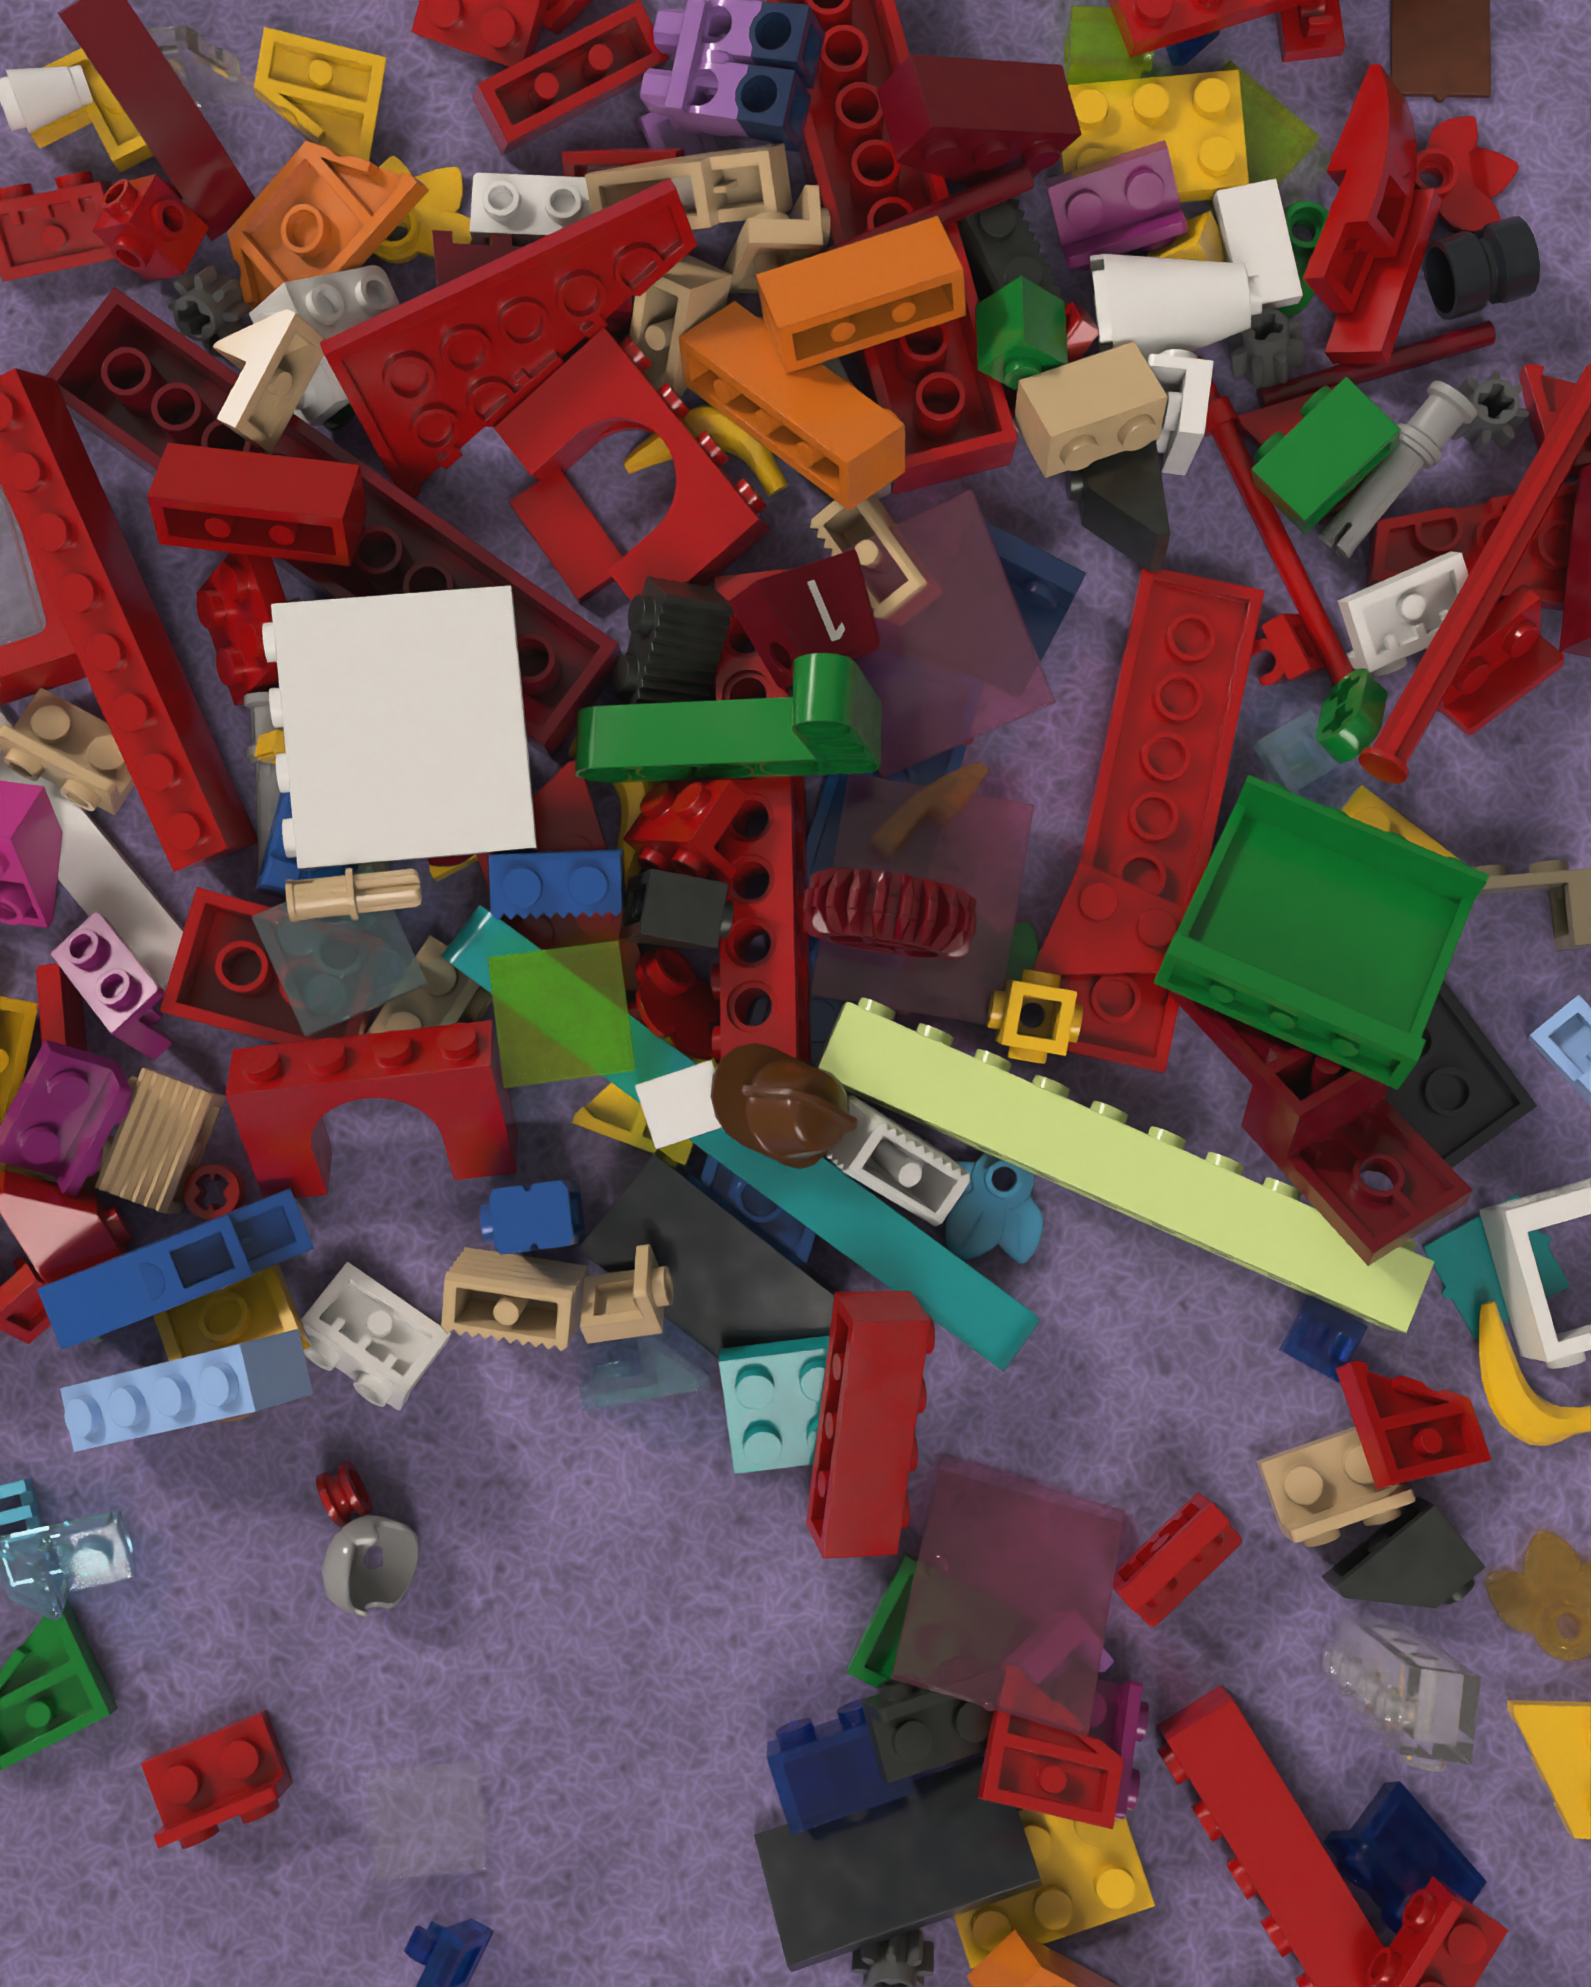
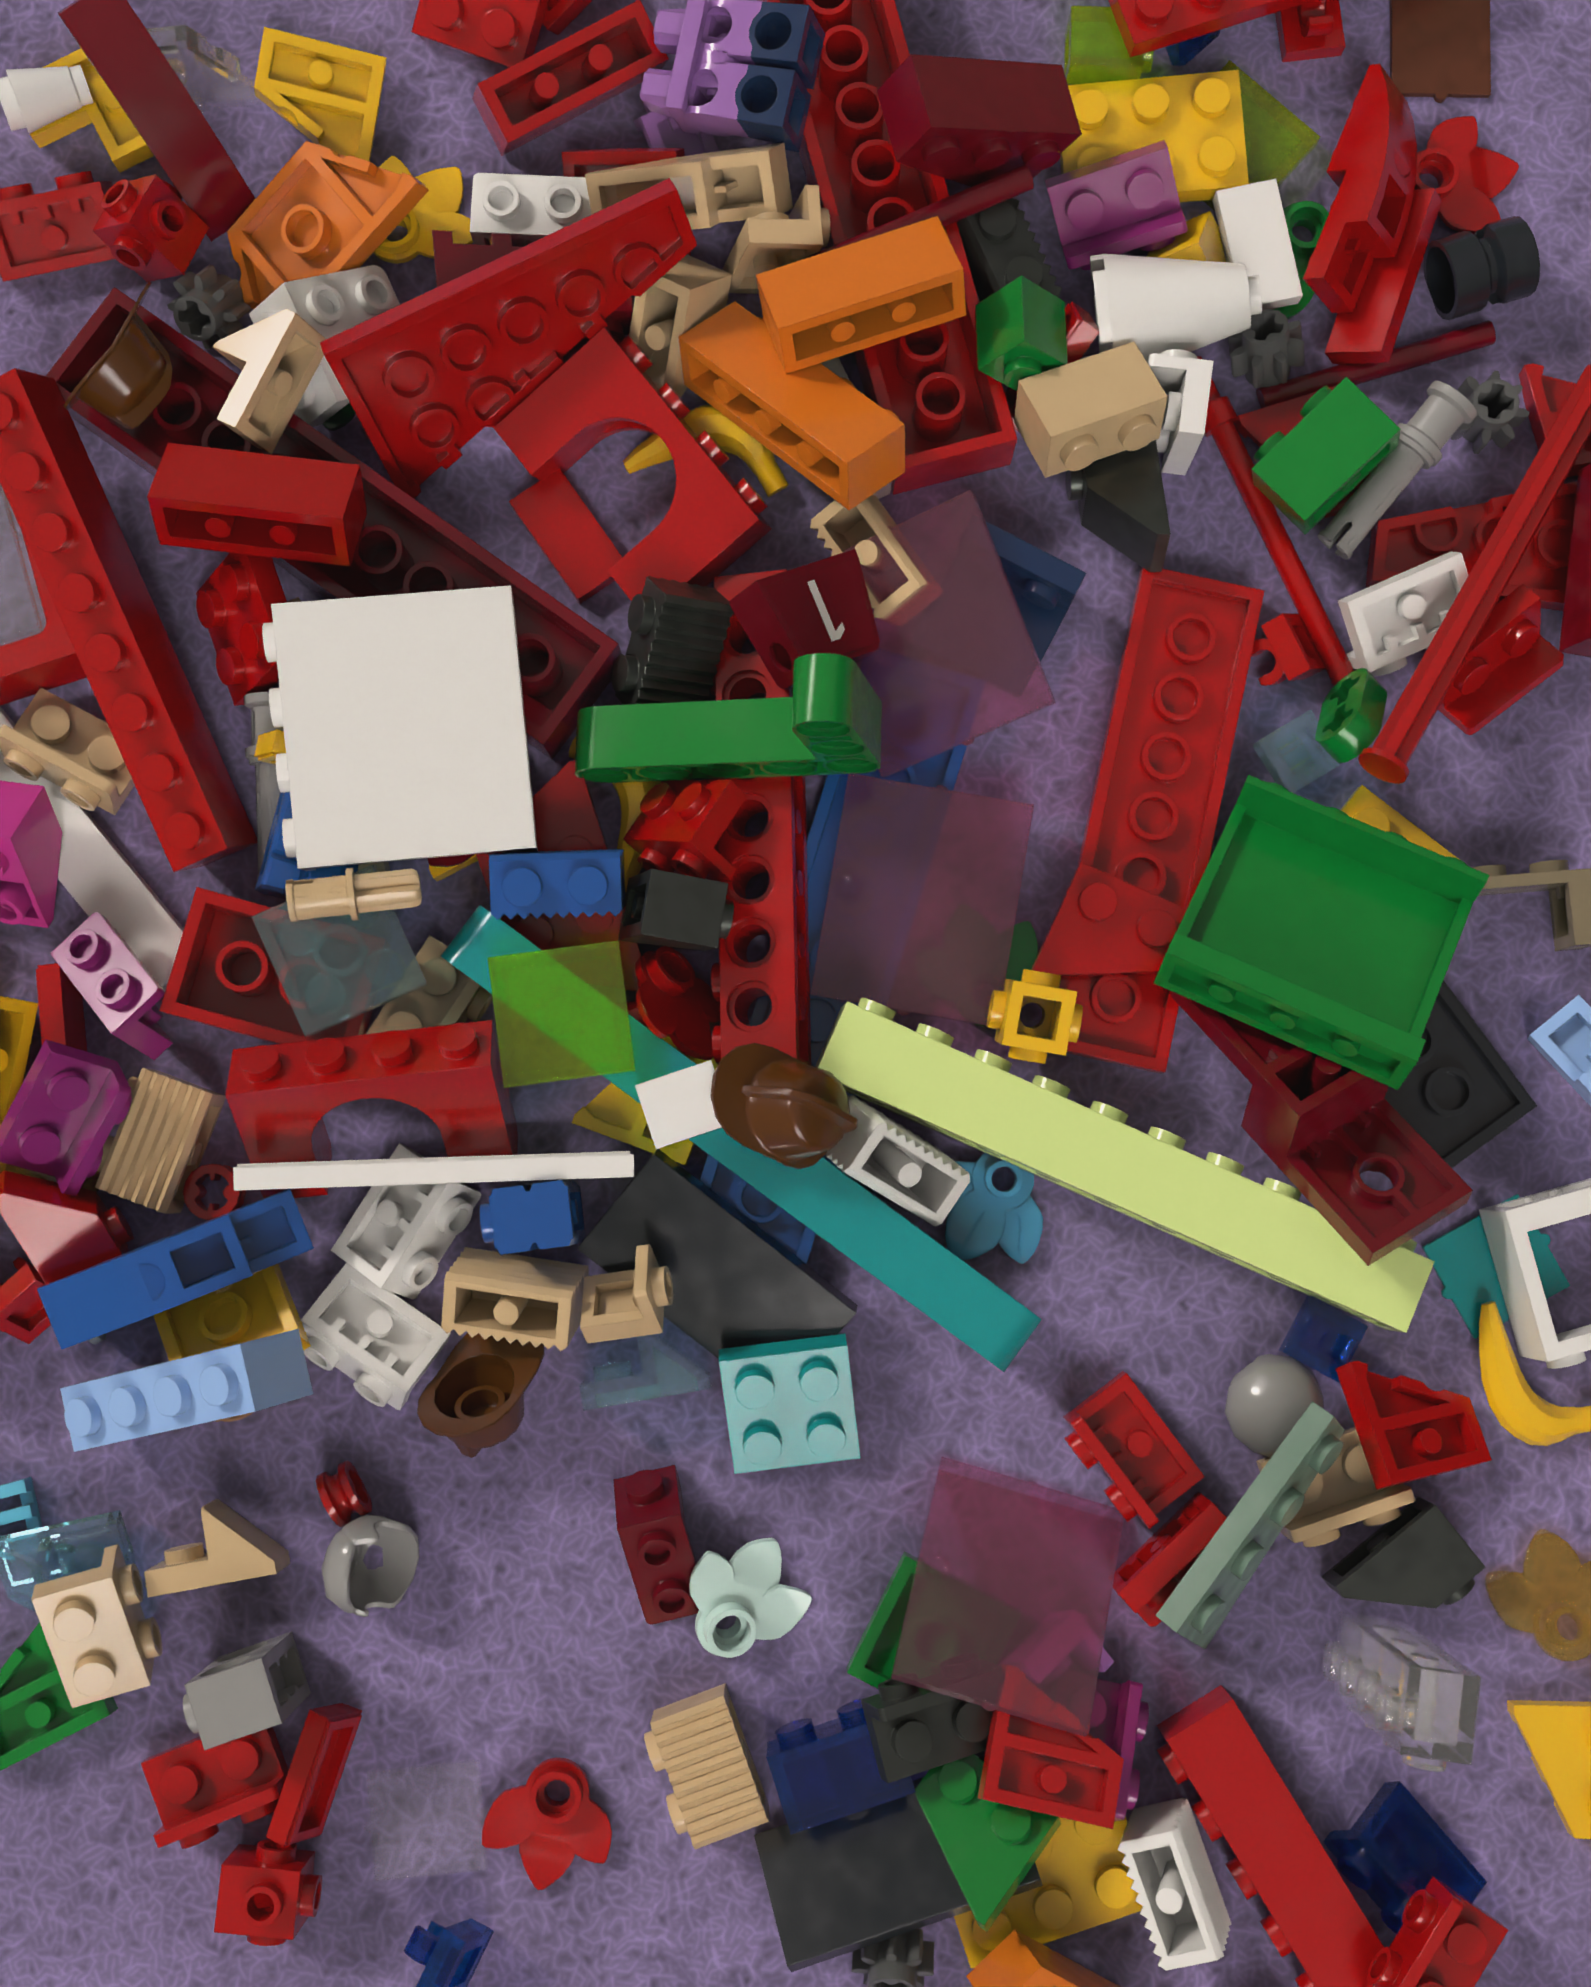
dark red gear [802,867,978,961] -> none
red brick [806,1291,935,1559] -> none
clear orange slope [868,761,990,864] -> none
none -> tan bracket [31,1544,162,1708]
none -> reddish brown piece [64,281,172,429]
none -> tan slope [144,1499,290,1598]
none -> light grey brick [183,1631,311,1750]
none -> red brick [214,1839,322,1946]
none -> white tile [233,1151,634,1191]
none -> red tile [266,1703,362,1847]
none -> white bracket [331,1143,481,1299]
none -> reddish brown piece [417,1333,545,1458]
none -> red plate [482,1758,612,1890]
none -> dark red bracket [613,1465,699,1625]
none -> tan brick [644,1683,770,1849]
none -> light aqua plate [689,1538,812,1658]
none -> green wing [914,1754,1061,1932]
none -> red bracket [1063,1371,1205,1529]
none -> white brick [1117,1798,1231,1971]
none -> sand green wing [1155,1401,1345,1649]
none -> light grey hair [1225,1354,1324,1457]

